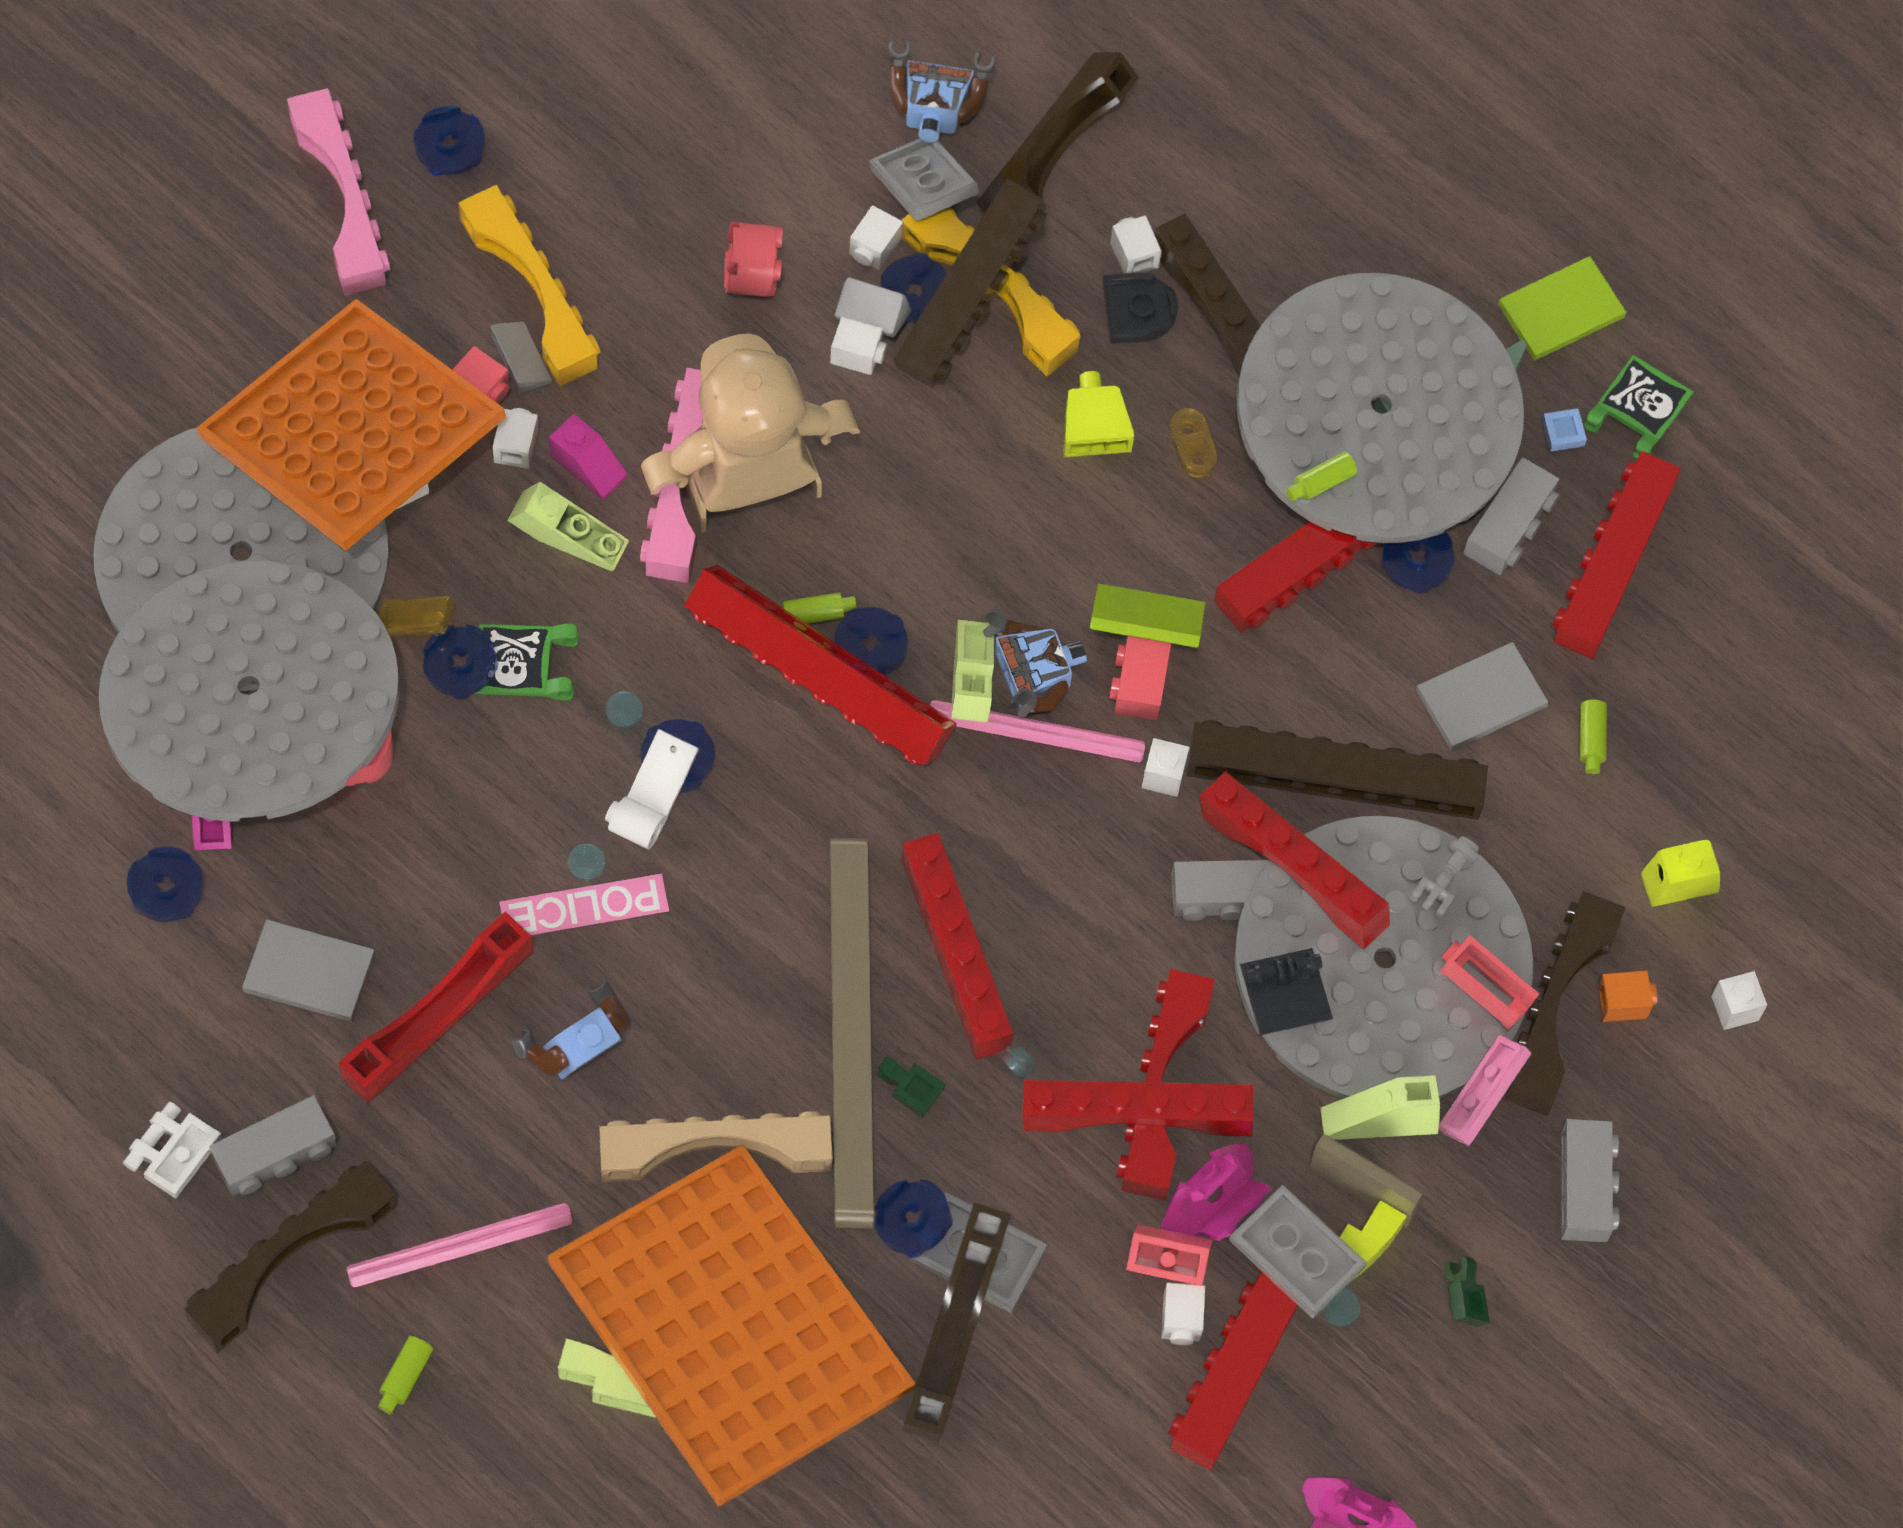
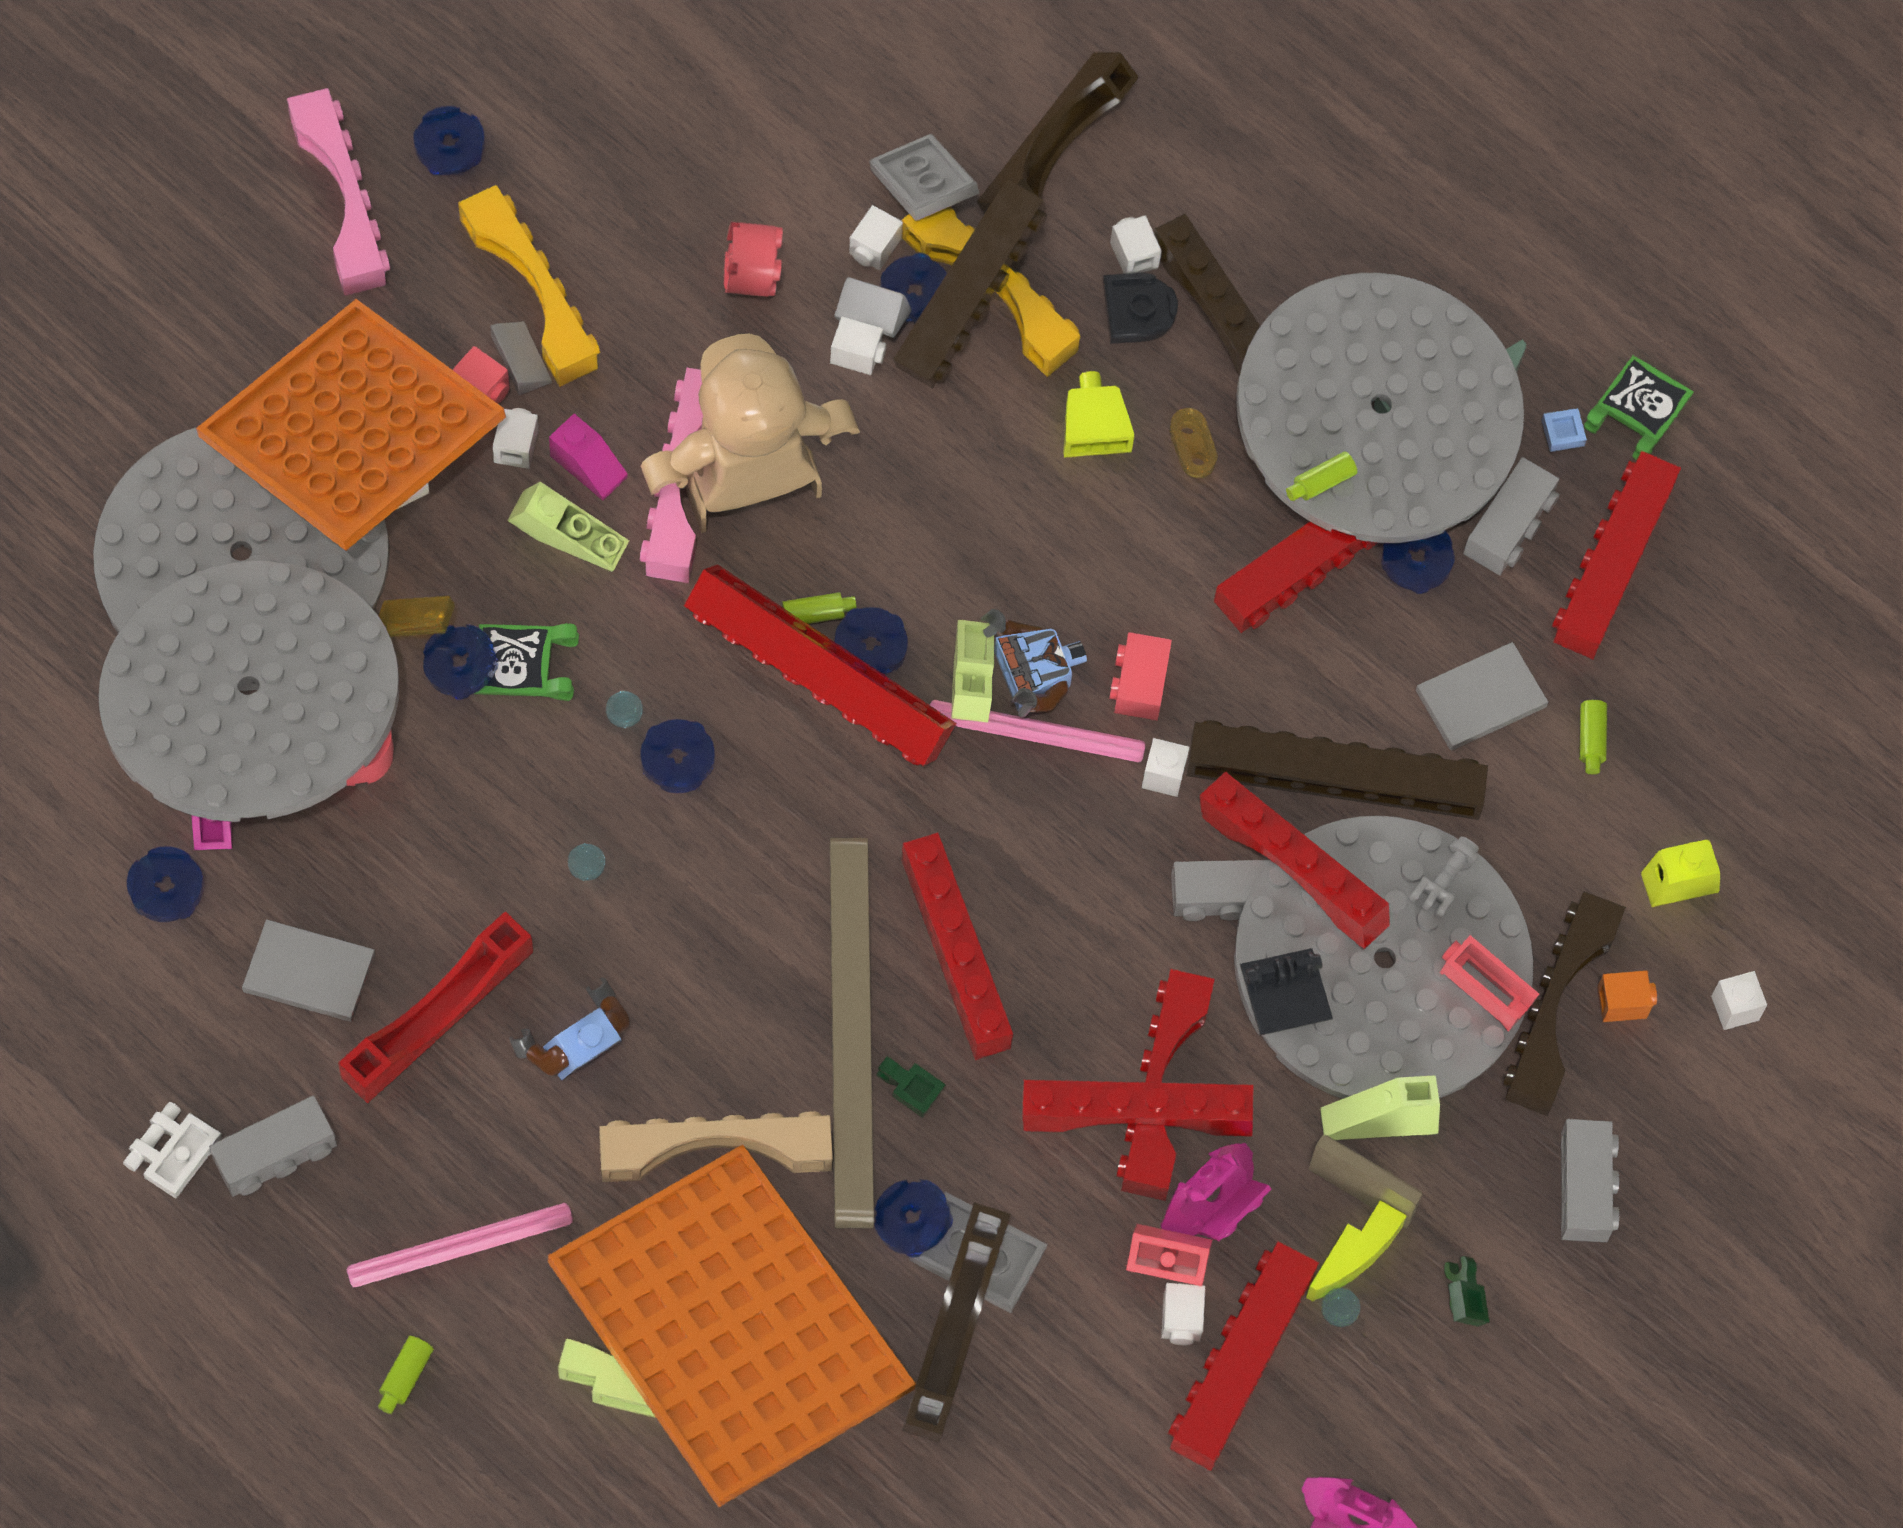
dark brown arch [184,1161,397,1353] -> none
bright pink sticker [499,874,669,935] -> none
white door [605,729,699,850] -> none
torso [888,39,996,143] -> none
clear light blue plate [1001,1045,1035,1080] -> none
lime tile [1090,583,1206,648] -> none
light grey tile [1229,1184,1367,1319] -> none
bright pink tile [1439,1035,1532,1146] -> none
lime tile [1498,256,1627,361] -> none

